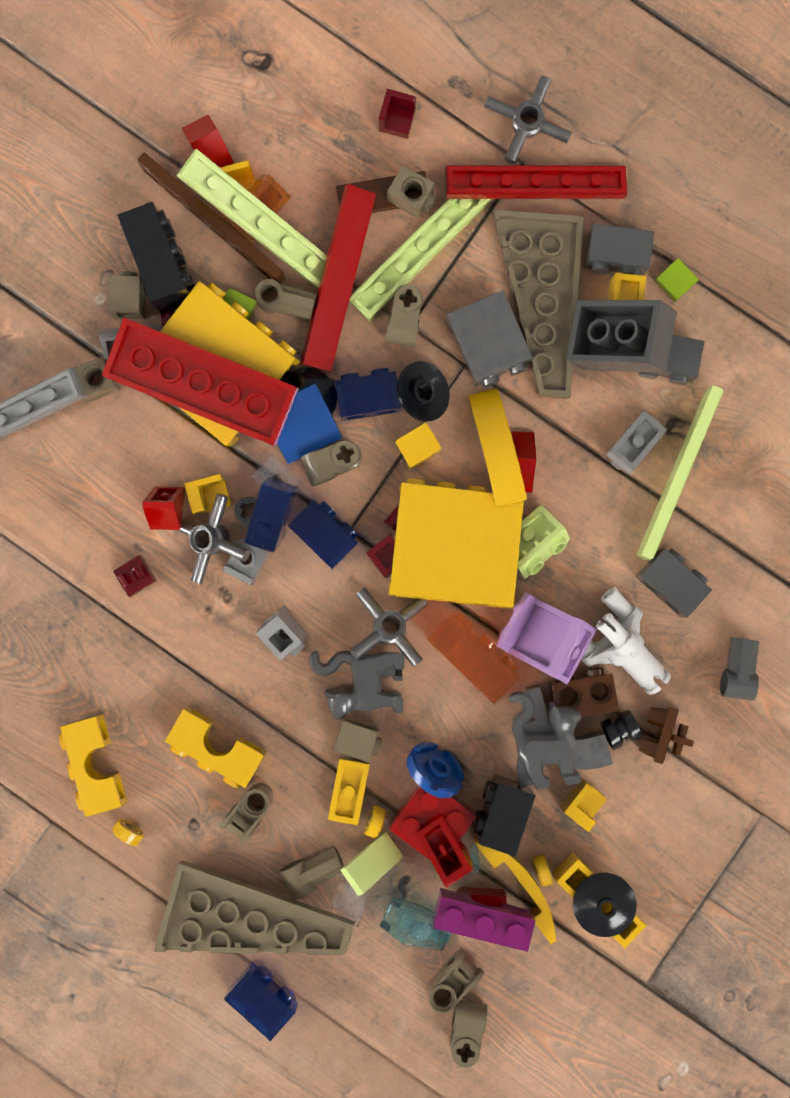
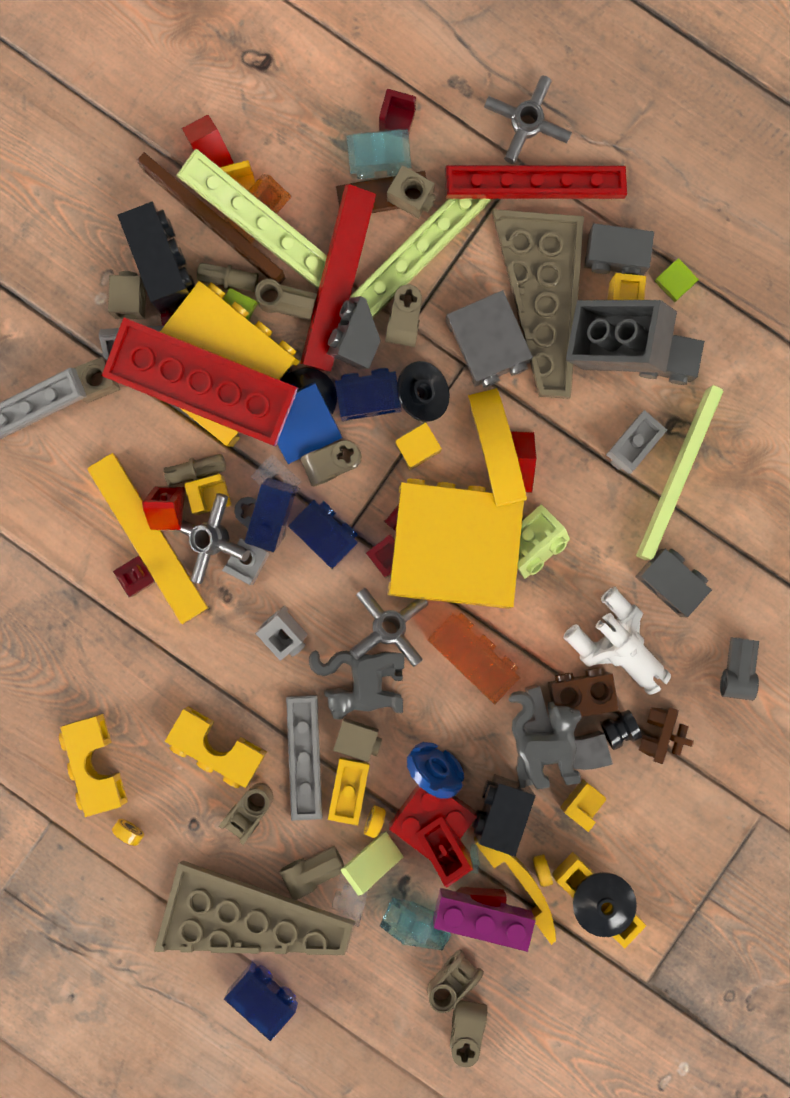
lavender panel [496,592,597,685] -> none
none -> yellow tile [87,453,209,624]
none -> dark tan axle [164,454,226,487]
none -> dark tan axle [197,263,259,292]
none -> light grey tile [286,695,323,821]
none -> dark grey slope [327,296,381,369]
none -> clear light blue brick [347,128,411,179]

